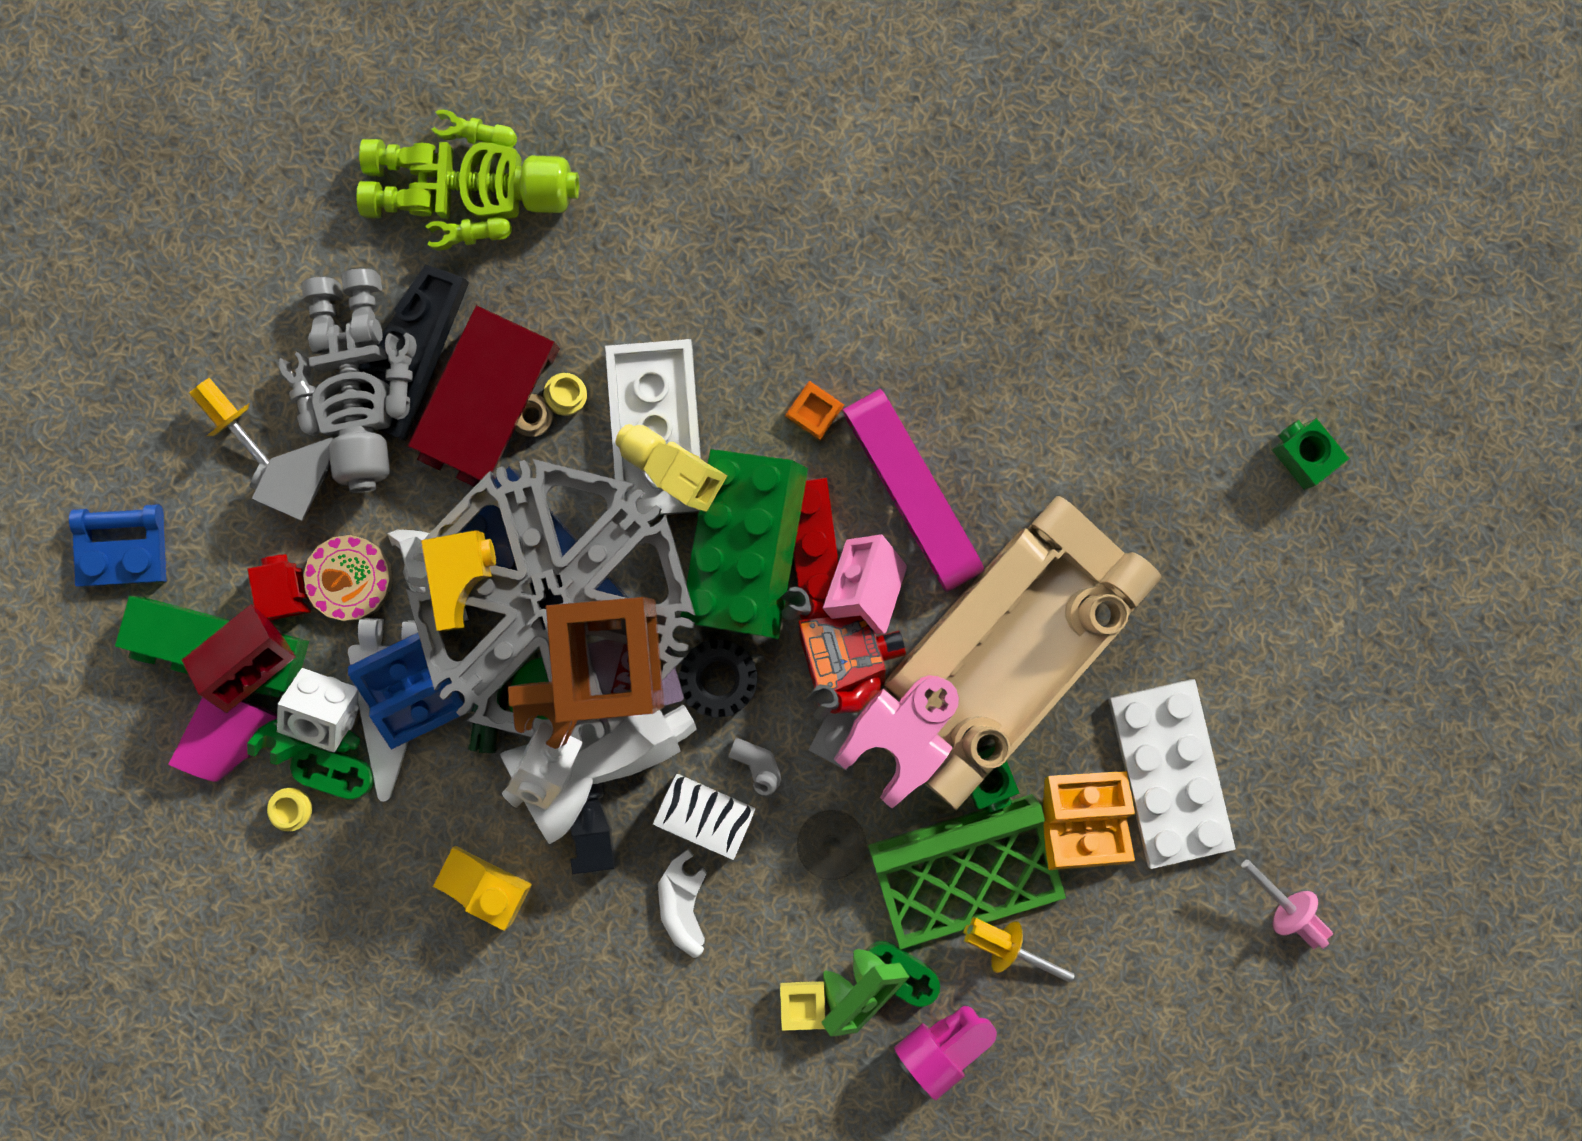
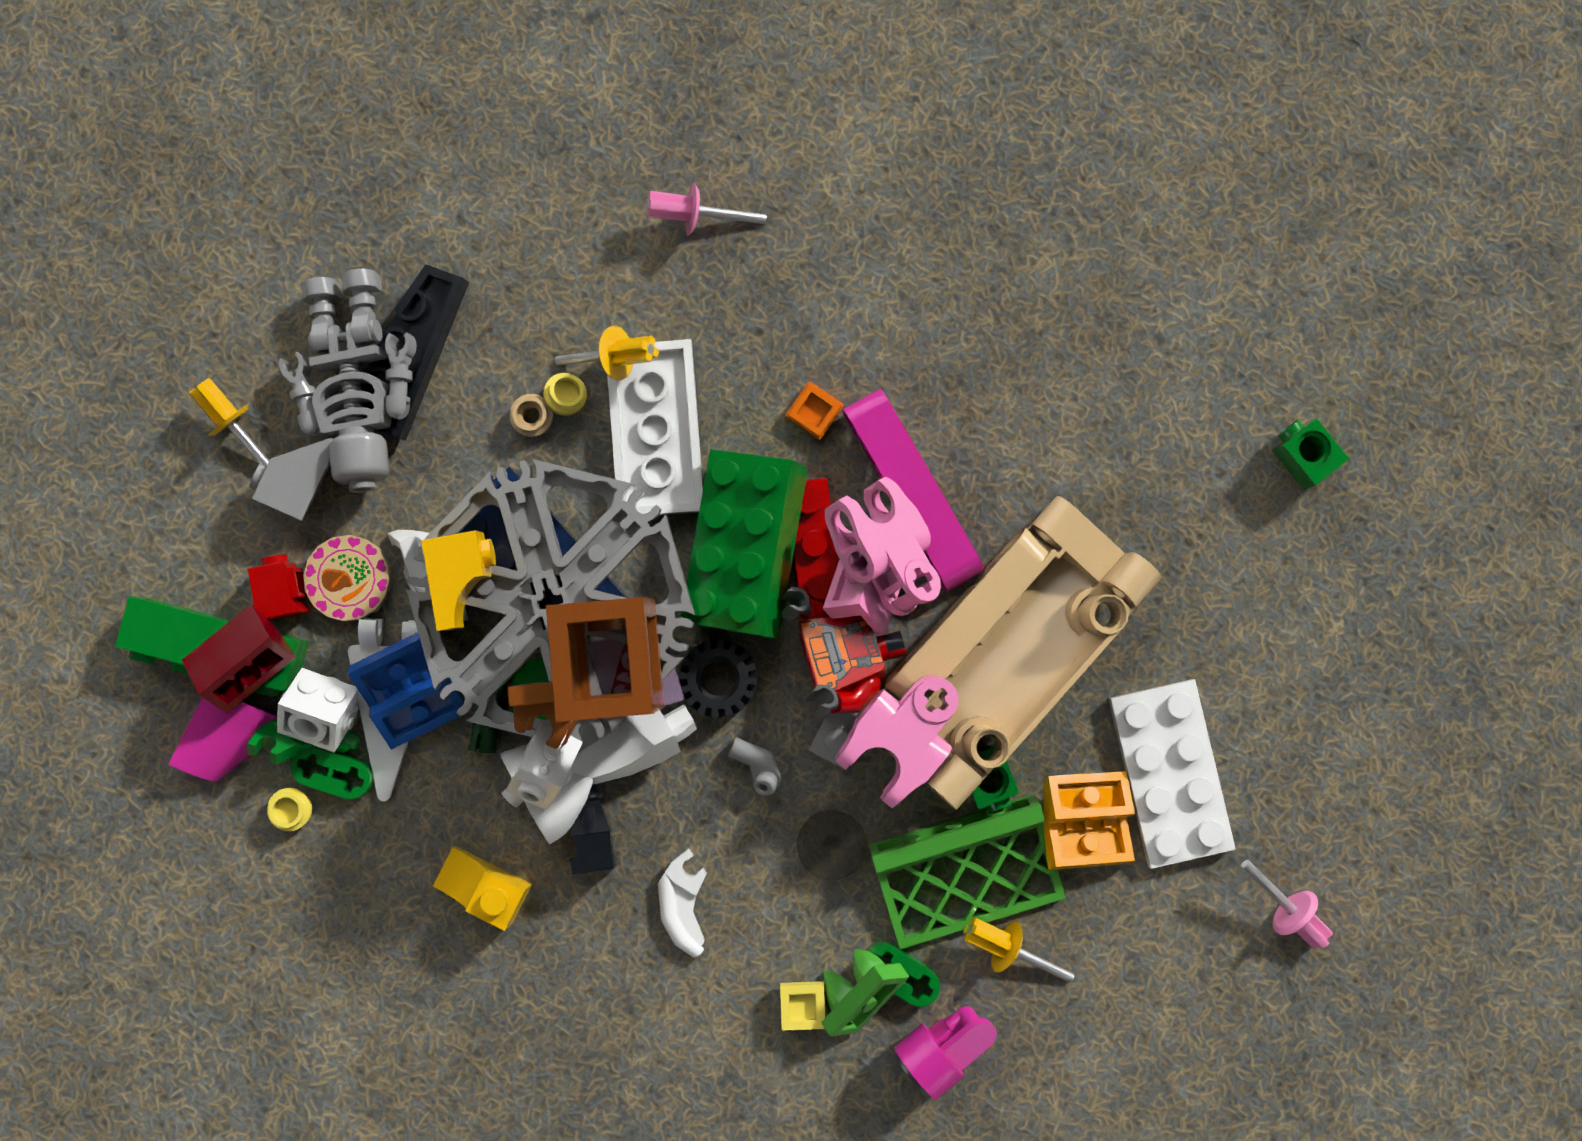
blue plate [69,504,166,587] -> none
lime piece [356,110,579,251] -> none
dark red panel [408,305,560,487] -> none
light yellow piece [615,424,727,512] -> none
white brick [653,774,756,860] -> none
none -> yellow piece [555,326,659,380]
none -> bright pink piece [646,182,767,236]
none -> bright pink piece [825,477,941,616]

